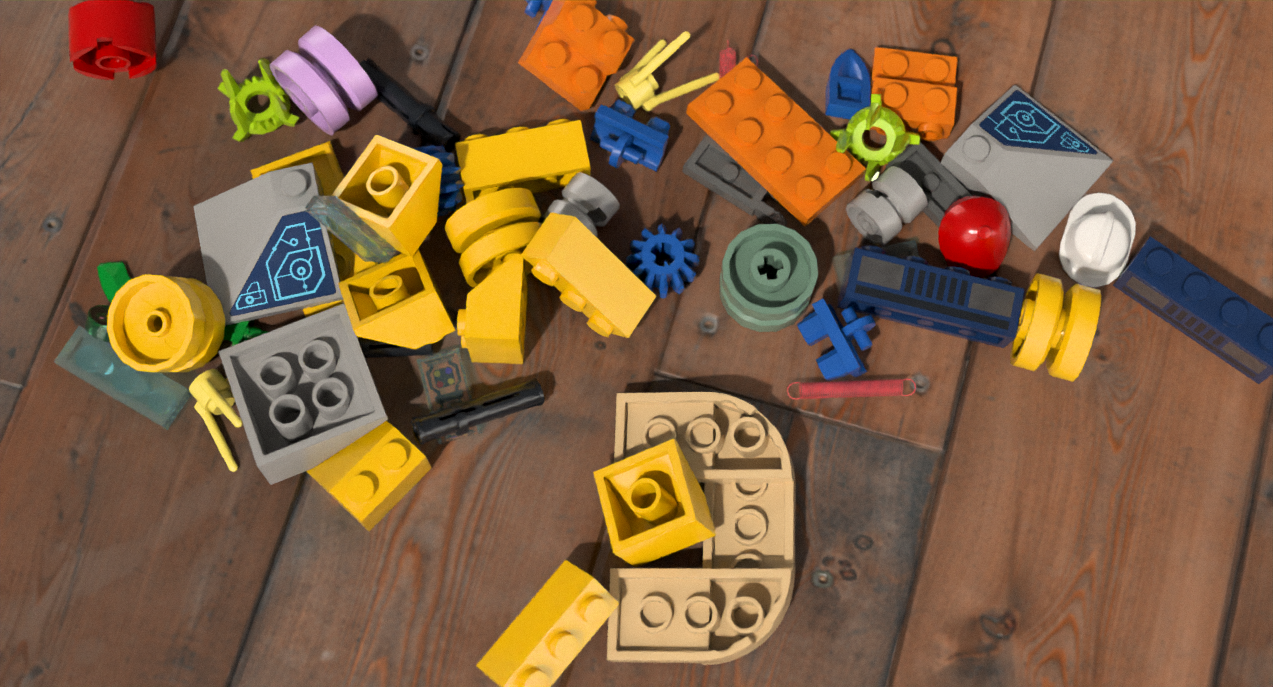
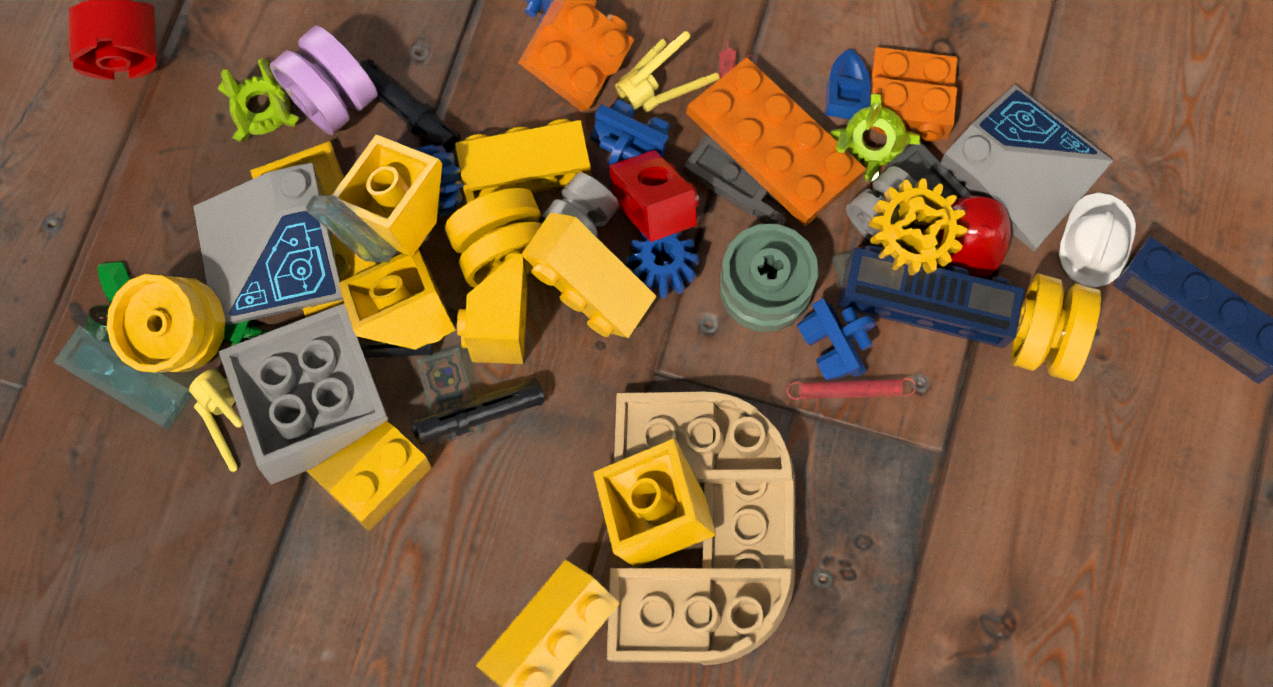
none -> red brick [609,150,699,242]
none -> yellow gear [868,178,967,275]

